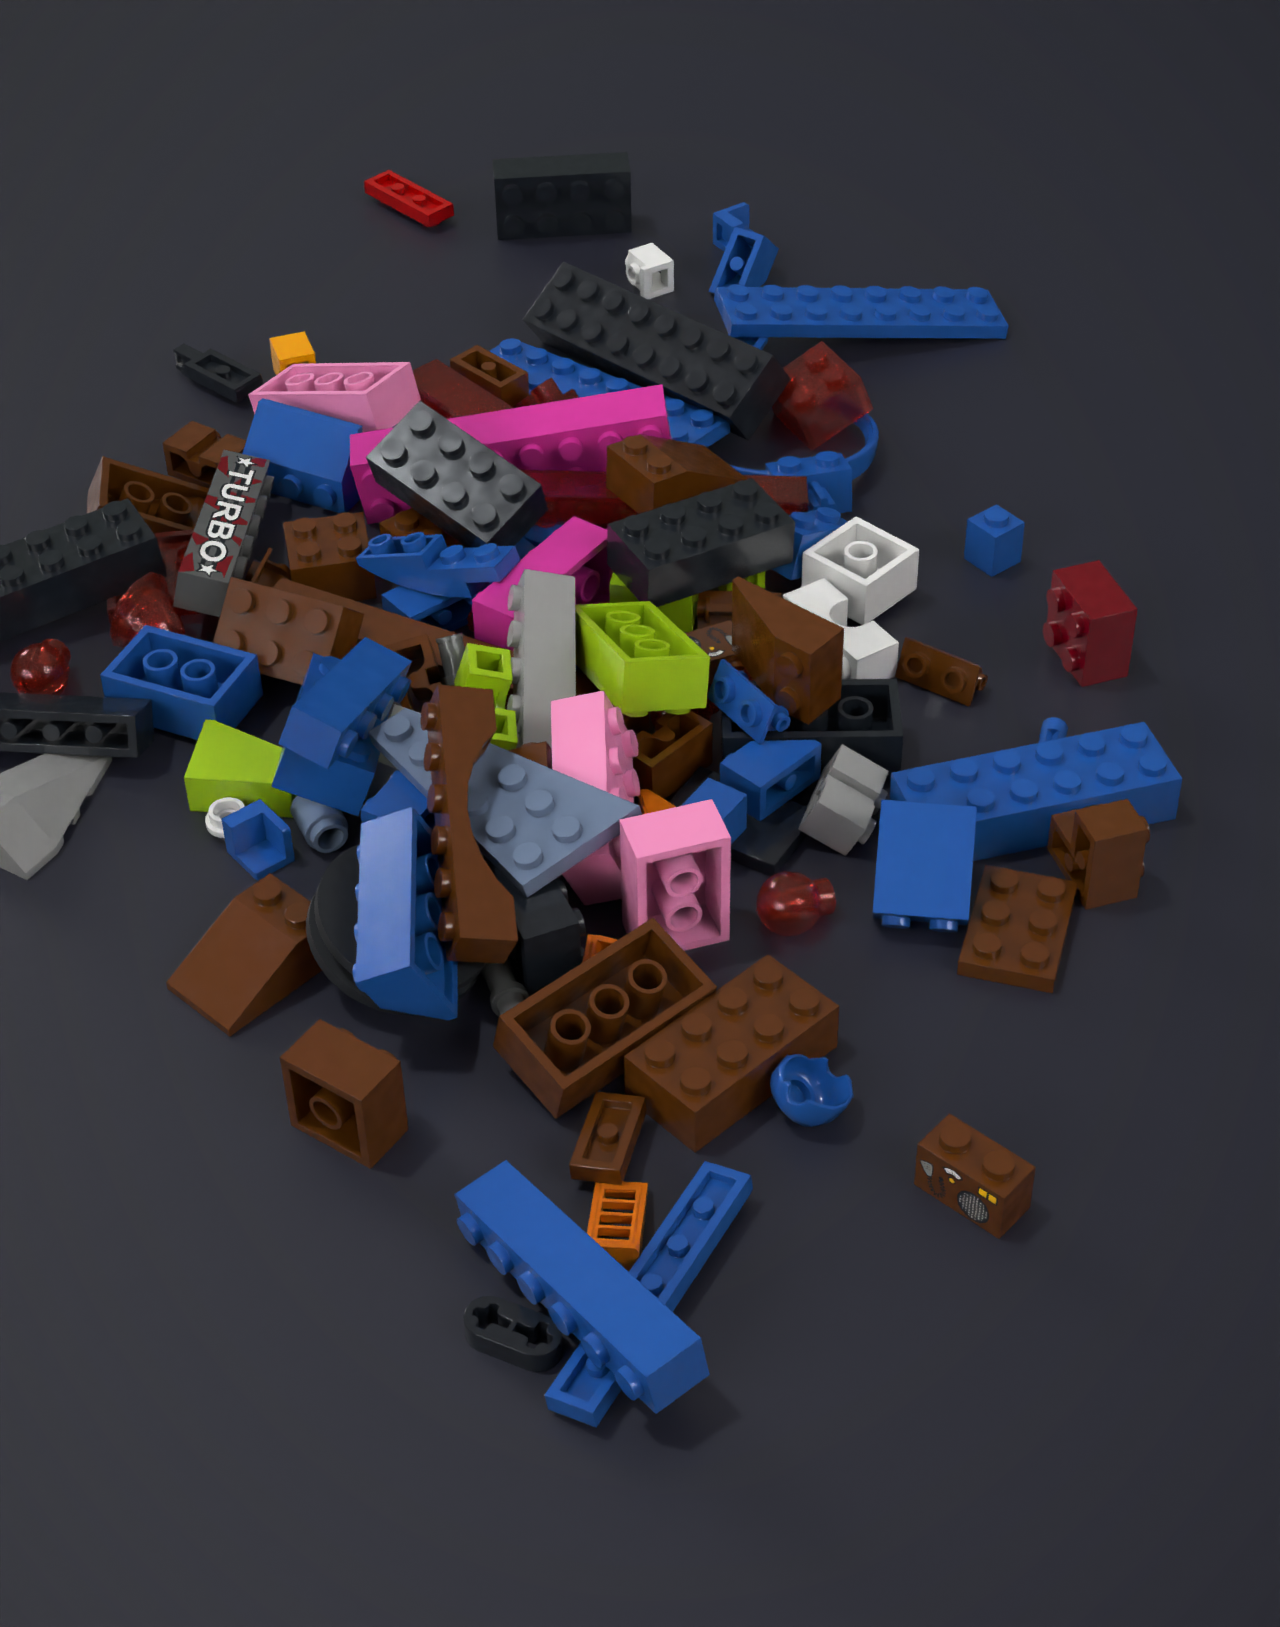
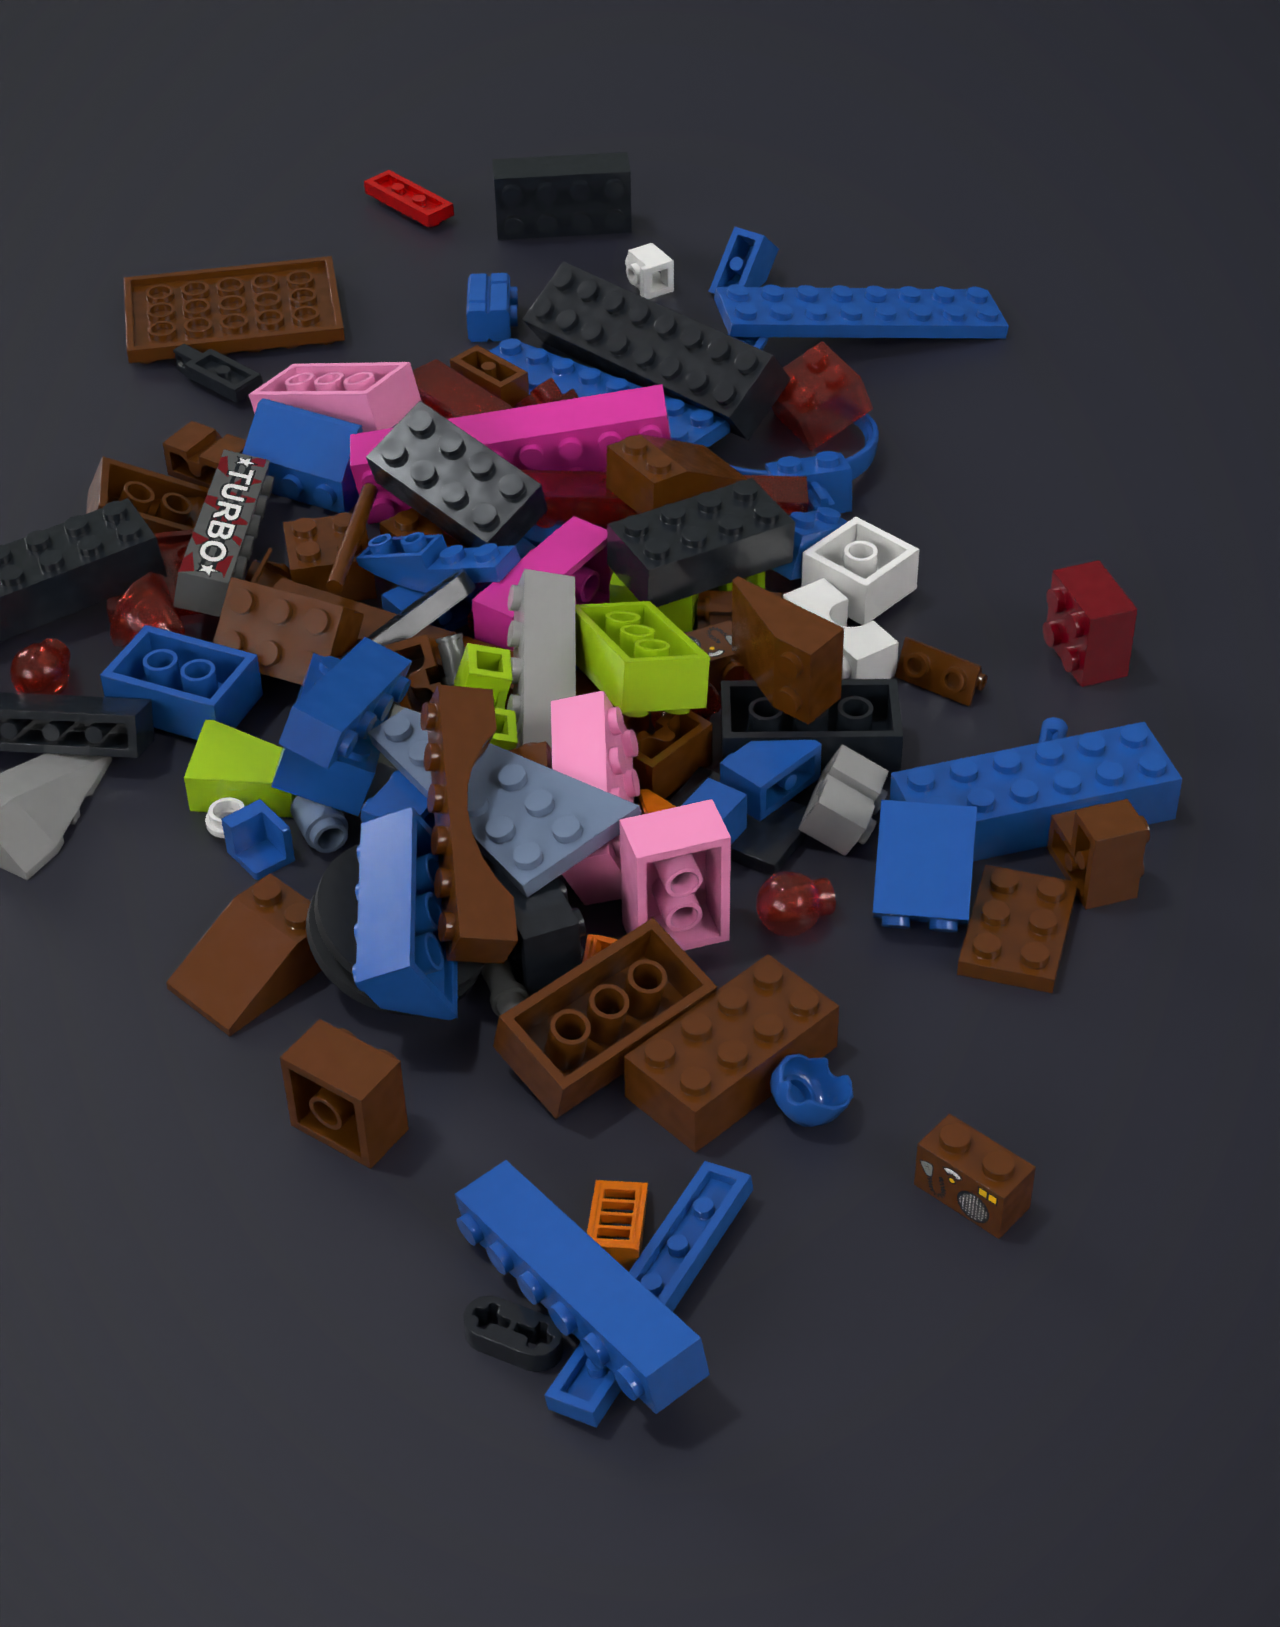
light orange brick [269,331,316,375] -> none
reddish brown plate [569,1091,647,1185] -> none
blue hinge [707,659,791,744] -> none
blue panel [713,202,756,251] -> none
blue brick [964,504,1025,577] -> none
none -> reddish brown plate [124,256,345,364]
none -> reddish brown bar [326,483,378,594]
none -> beam [338,569,476,660]
none -> blue brick [466,273,518,342]

